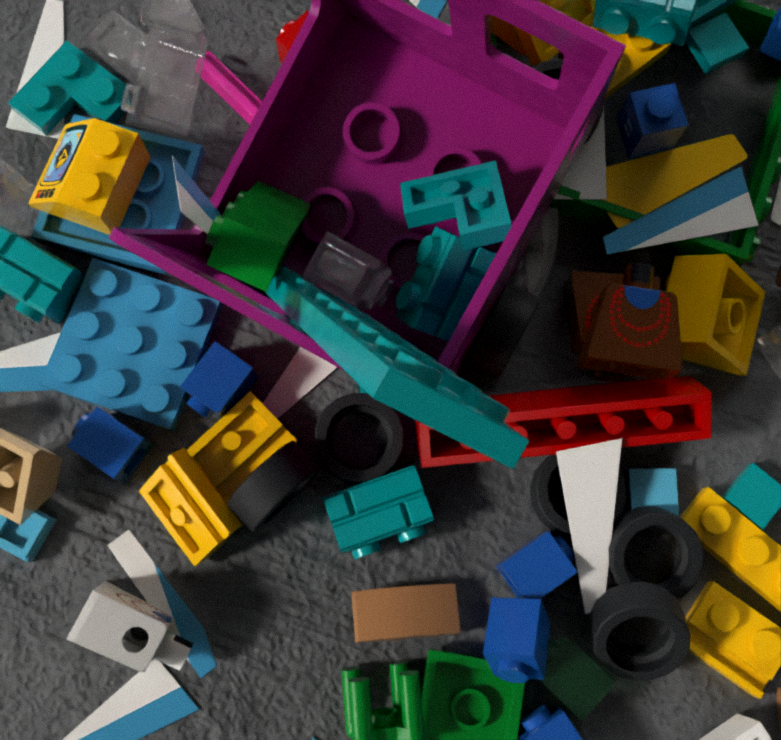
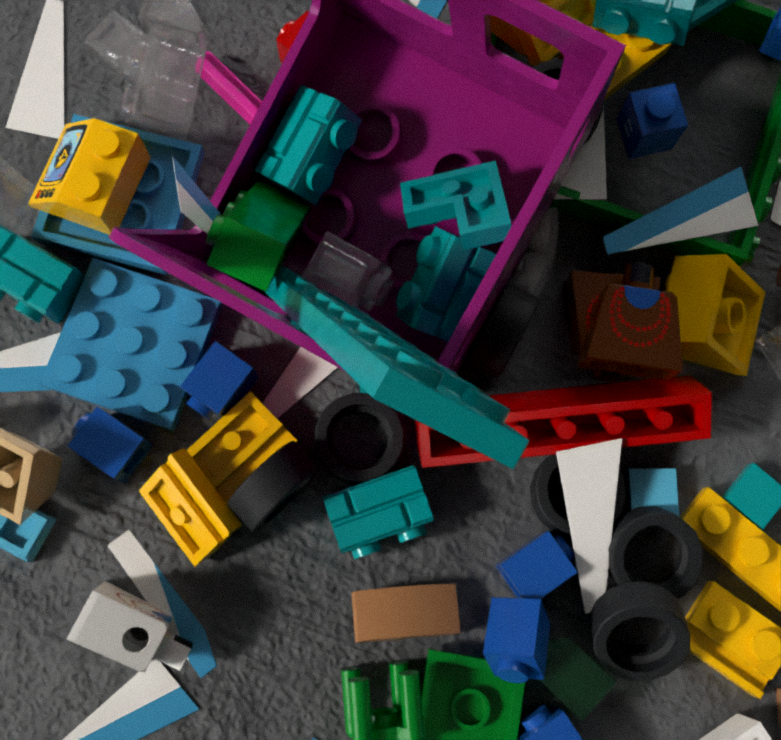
teal plate [8,40,137,136] -> none
yellow sticker [602,134,748,228] -> none
teal tile [685,12,749,74] -> none
none -> teal brick [254,85,362,206]

